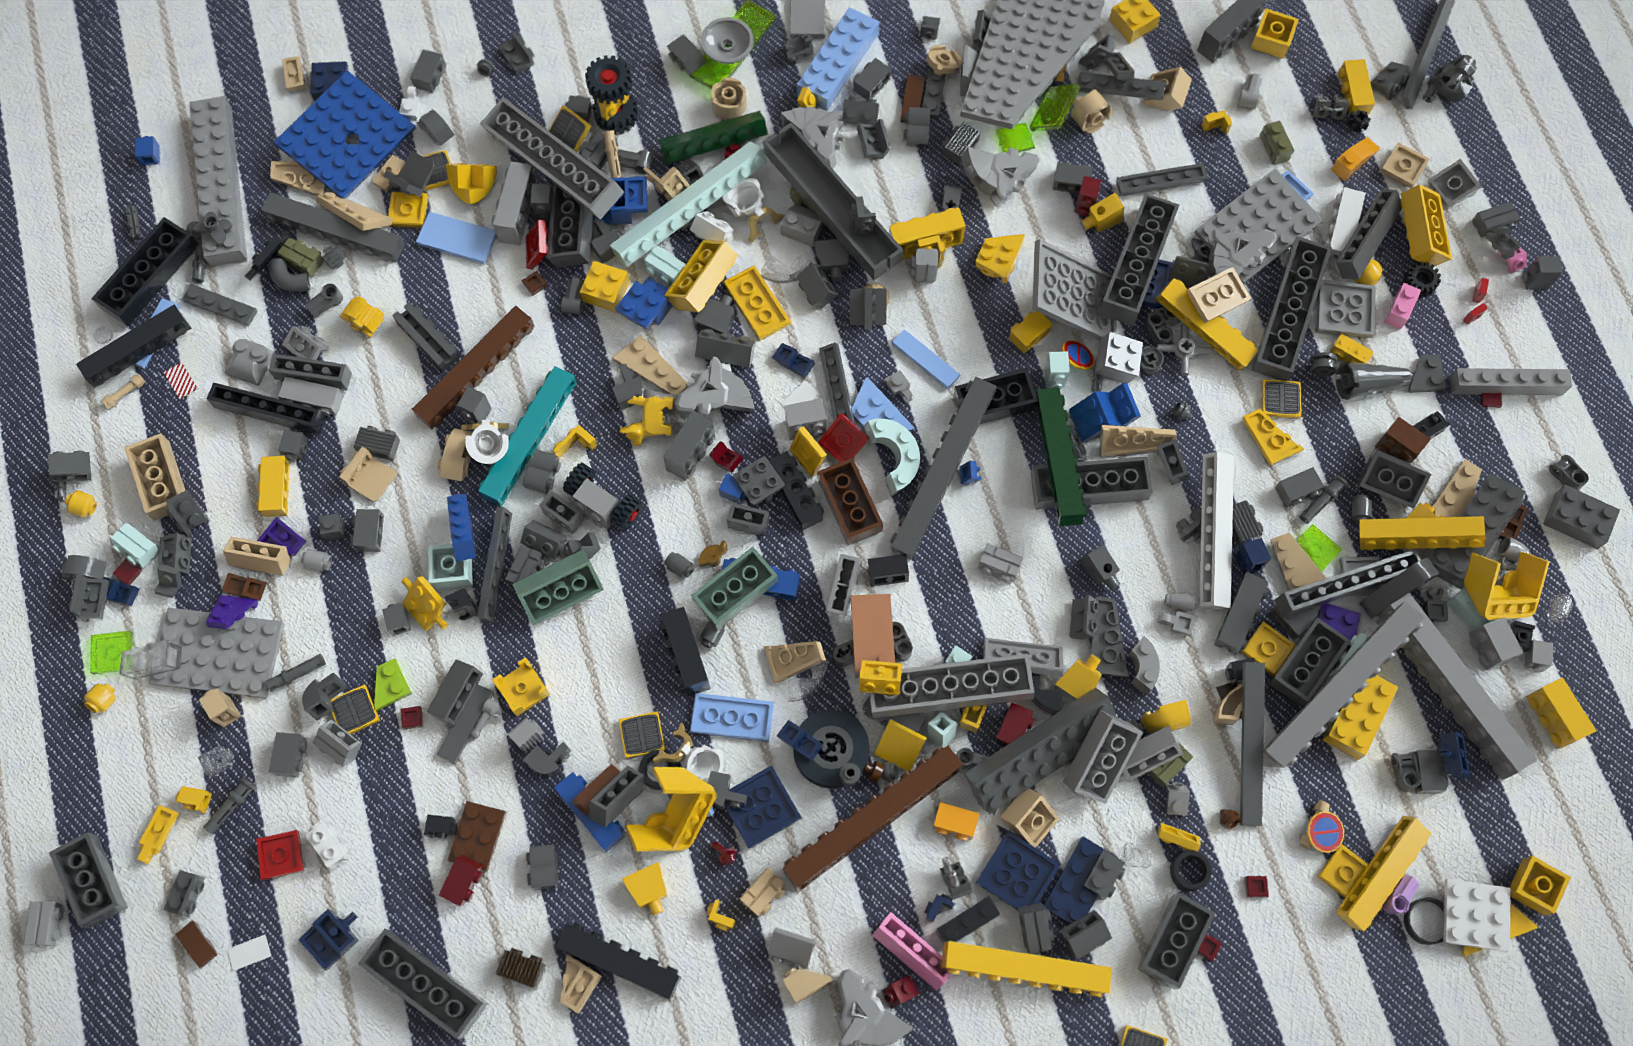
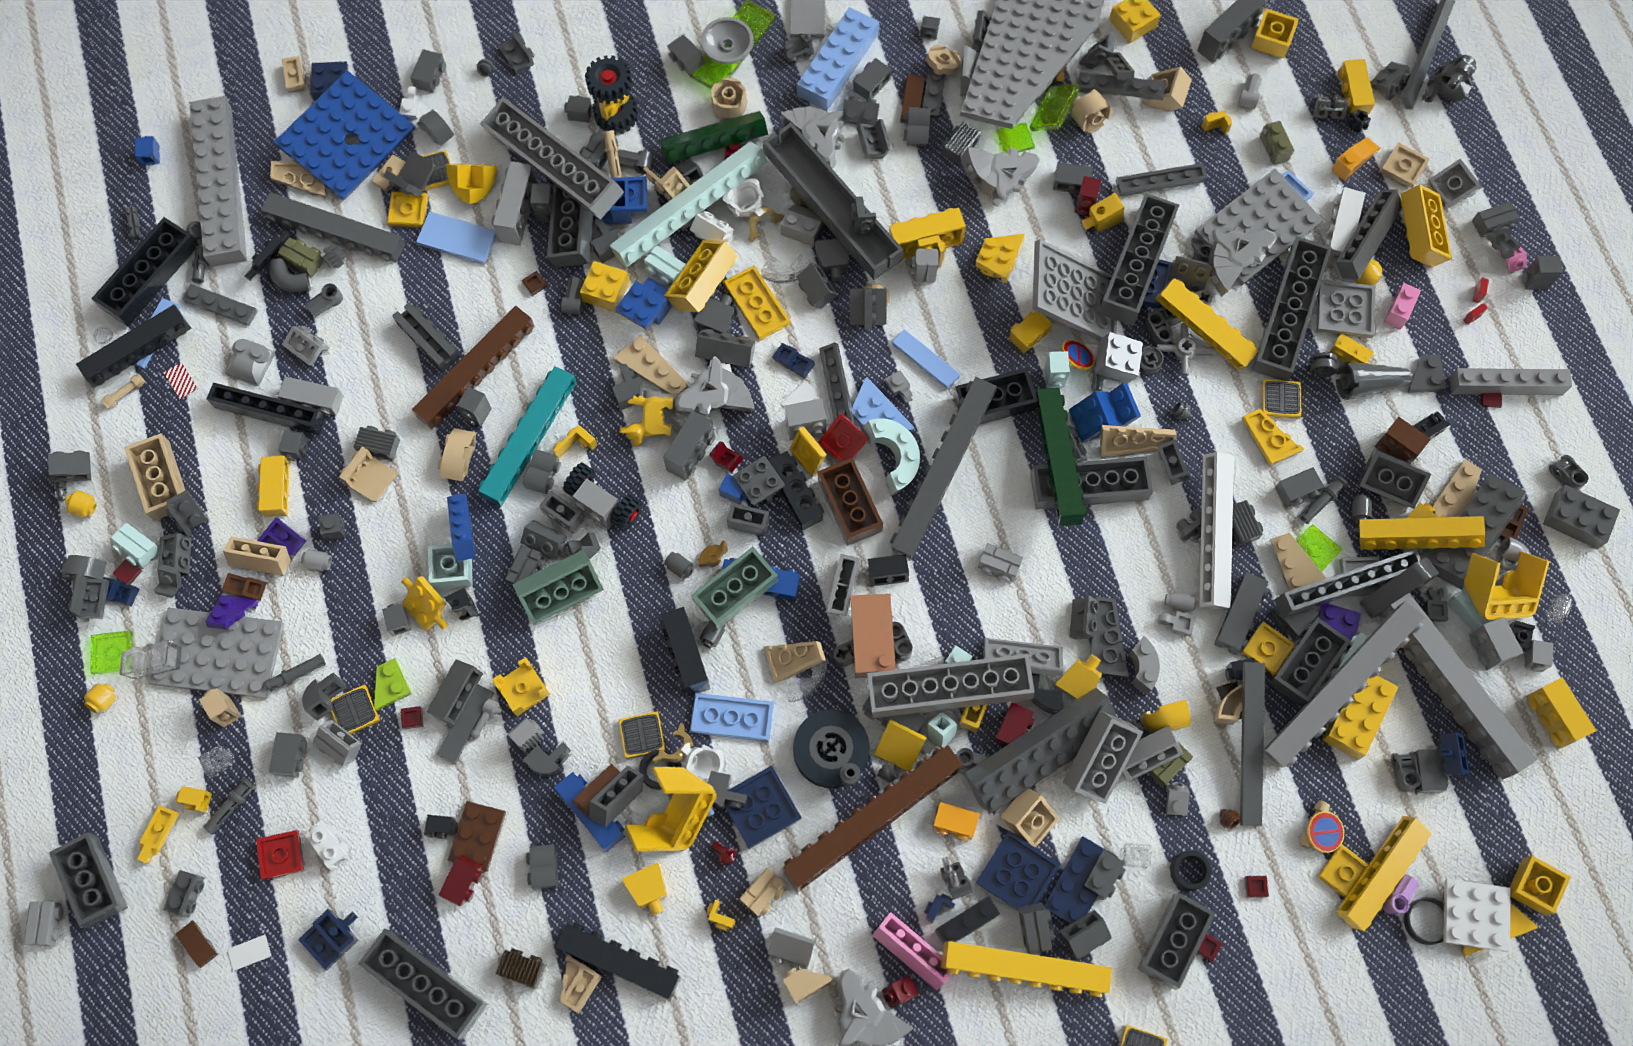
dark grey animal [192,212,232,246] -> none
dark grey brick [268,354,352,390] -> none
tan wing [316,192,392,231] -> none
yellow brick [340,295,384,338] -> none
dark grey brick [350,509,384,552] -> none
white helmet [461,420,509,464] -> none
dark grey plate [477,507,513,623] -> none
red plate [525,220,548,270] -> none
tile [549,105,591,152] -> none
dark blue slope [777,720,823,762] -> none
yellow bracket [797,87,817,108] -> none
yellow bracket [859,660,902,695] -> none
reddish brown tile [863,761,884,783] -> none
dark grey piece [941,185,962,212] -> none
blue tile [959,460,982,485] -> none
dark grey torso [1079,544,1120,590] -> none
yellow plate [1158,823,1201,852] -> none
tan plate [1186,267,1251,323] -> none
dark blue piece [1235,538,1271,575] -> none
black tyre [1403,262,1441,298] -> none

